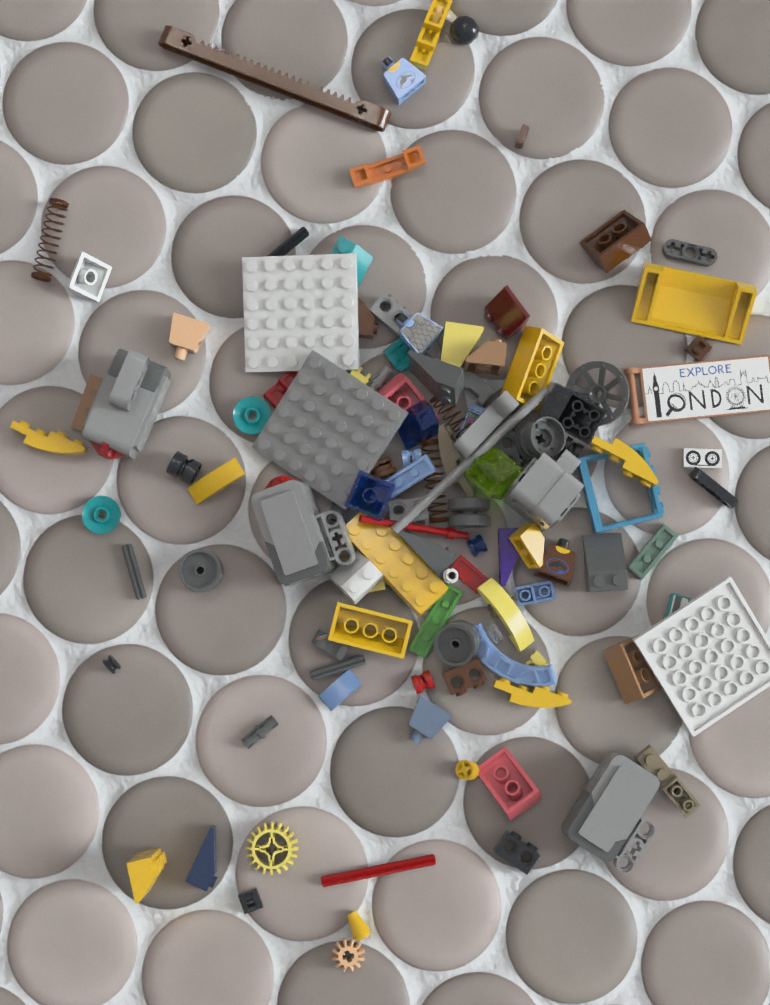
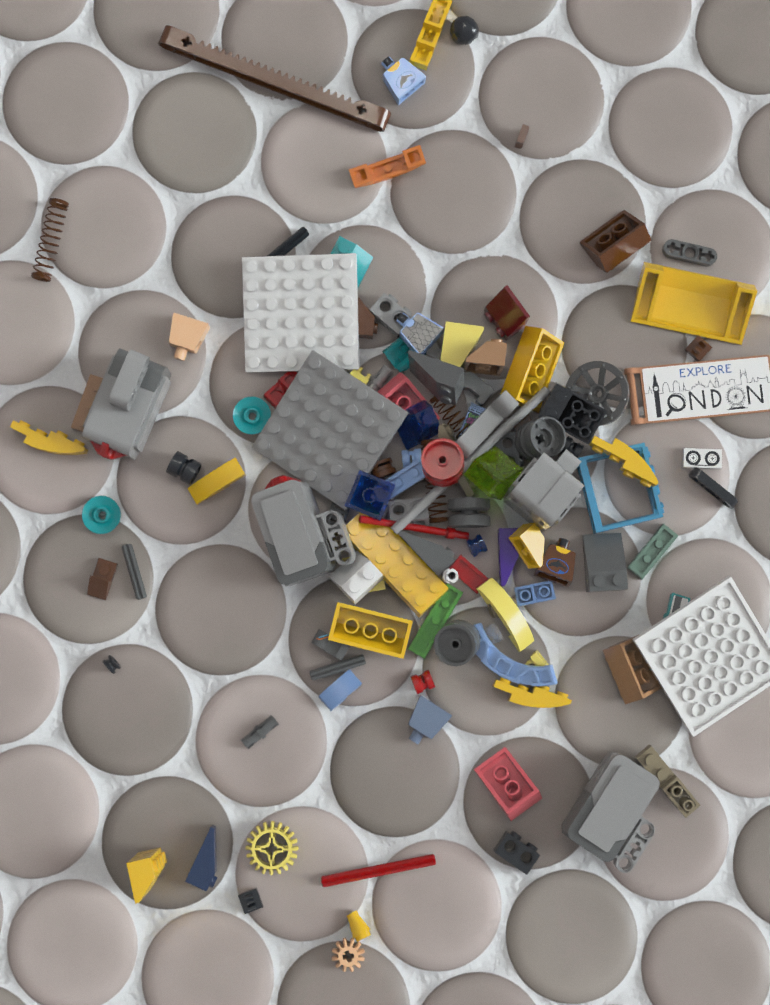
white slope [67,251,112,302] -> none
dark grey wheel [178,549,224,592] -> none
reddish brown brick [442,658,487,697] -> none
yellow wheel [455,760,479,780] -> none
none -> reddish brown slope [87,558,118,600]
none -> wheel [421,438,464,487]

